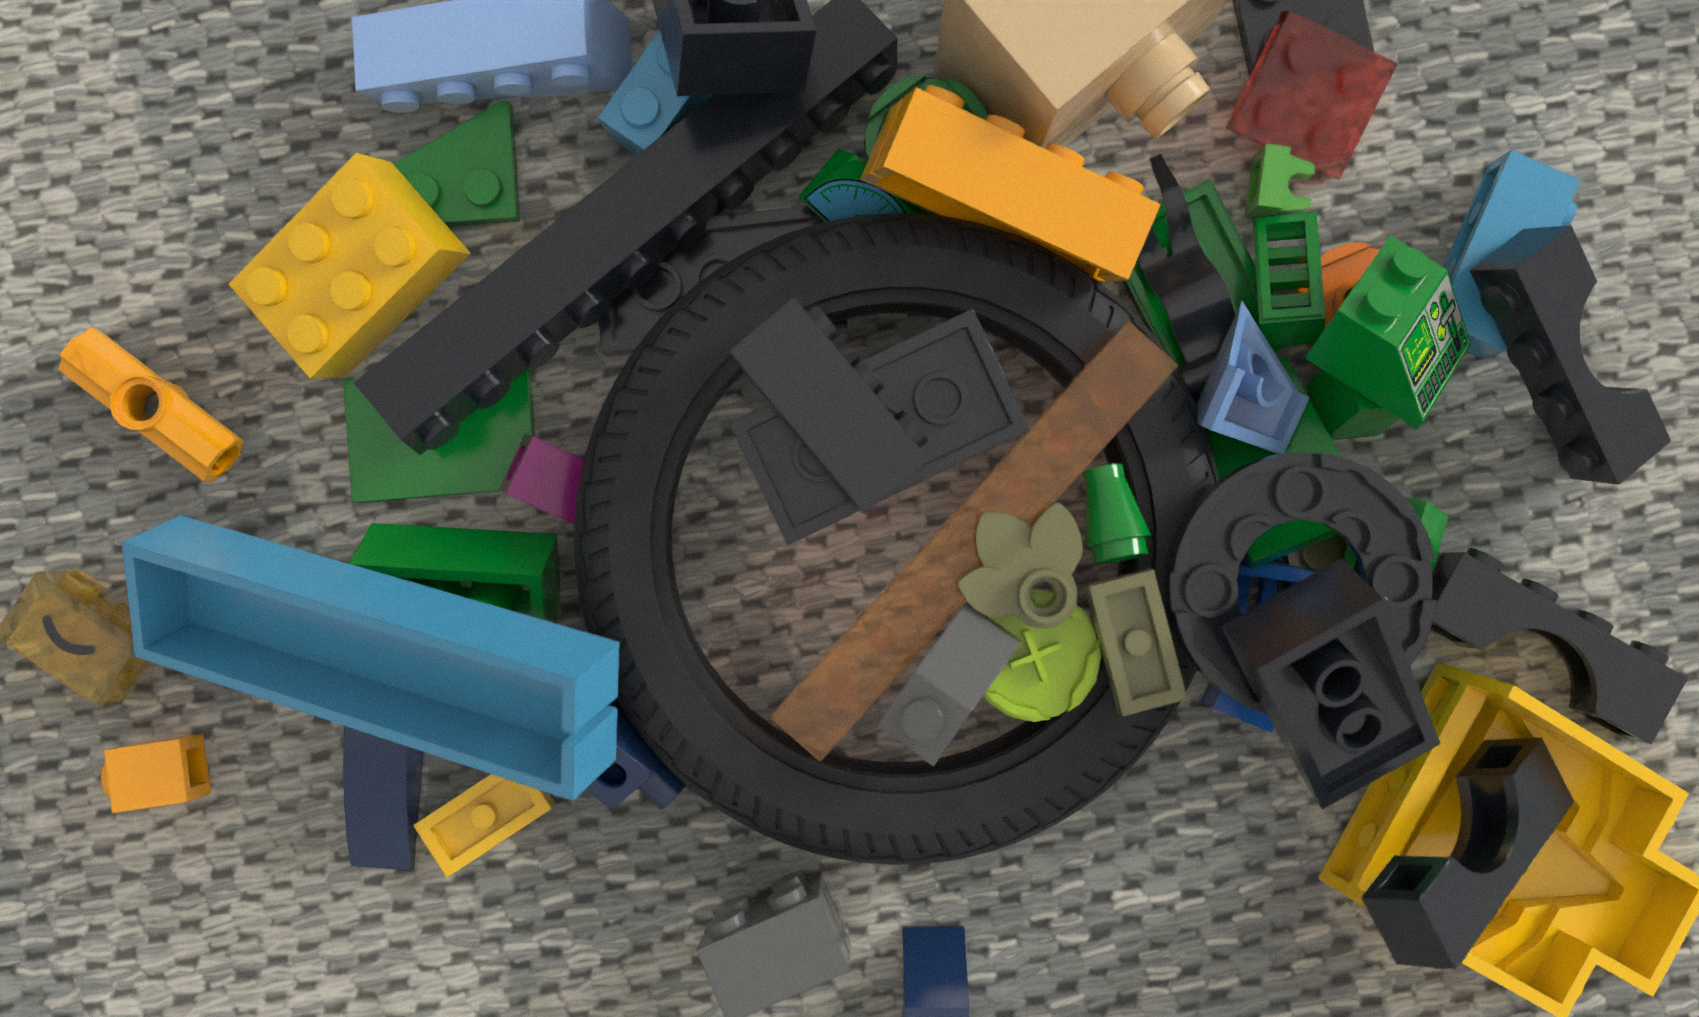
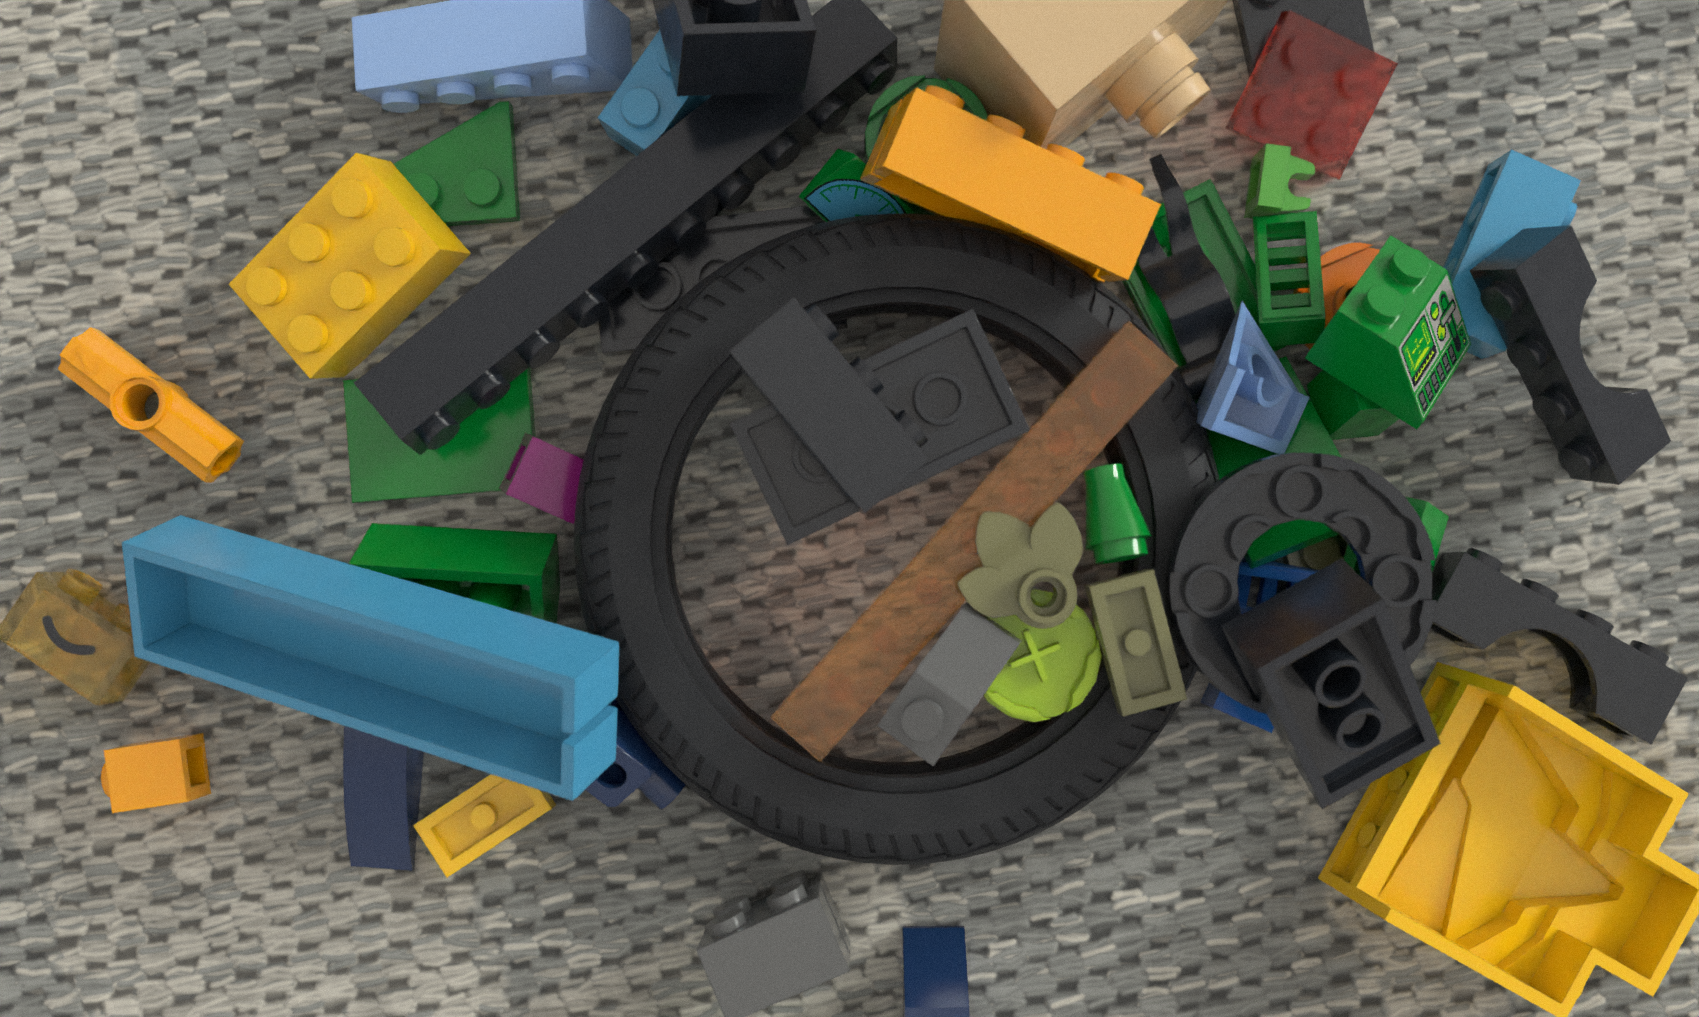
black arch [1361,737,1574,970] -> none

